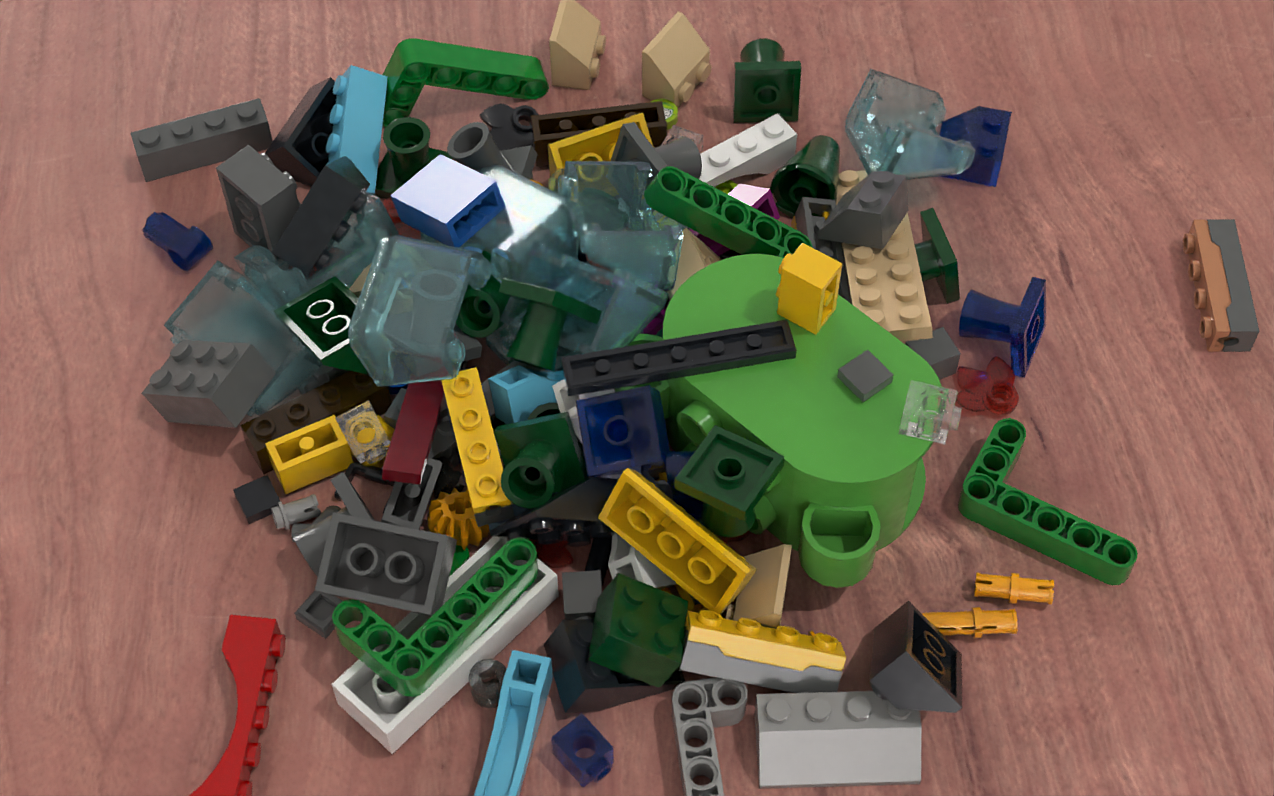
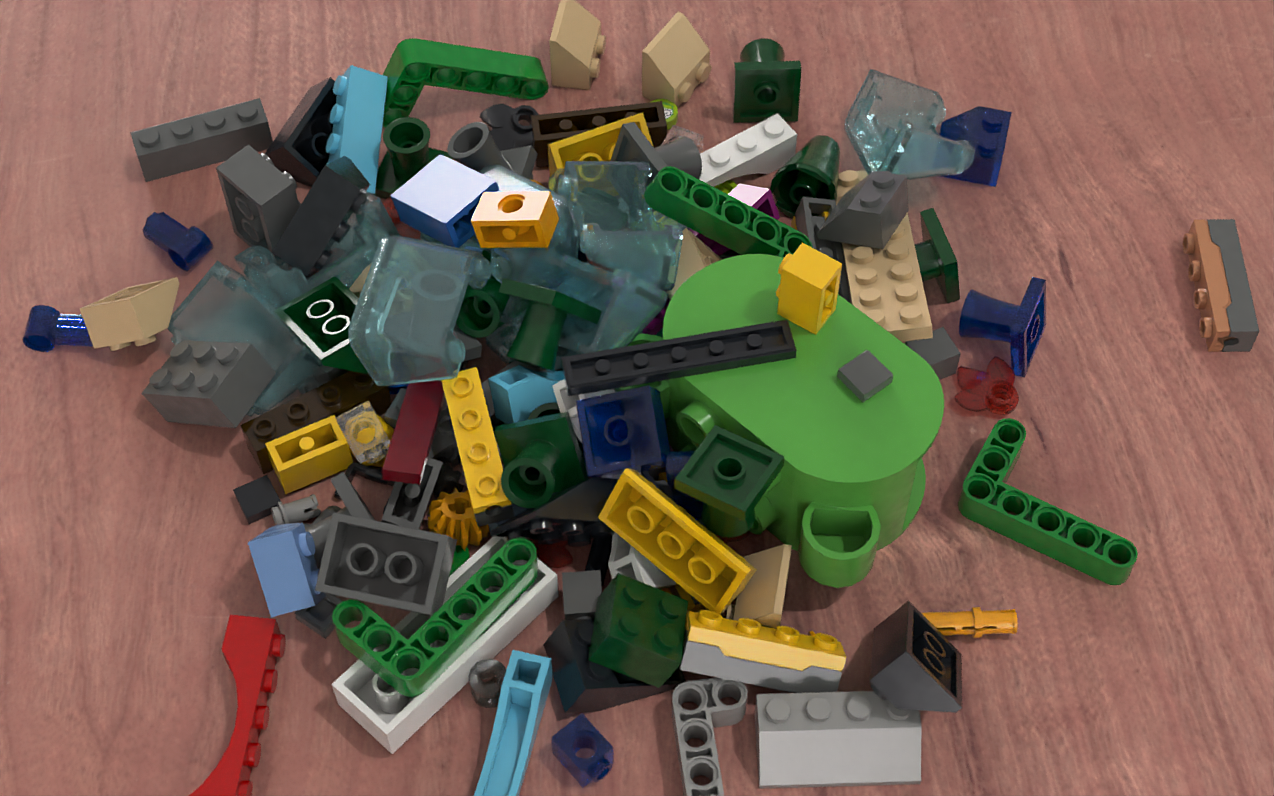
clear brick [899,380,962,444] -> none
light orange pin [974,572,1054,604] -> none
none -> clear blue piece [22,305,93,352]
none -> tan slope [80,277,179,351]
none -> medium blue slope [248,523,326,617]
none -> light orange brick [471,191,559,248]

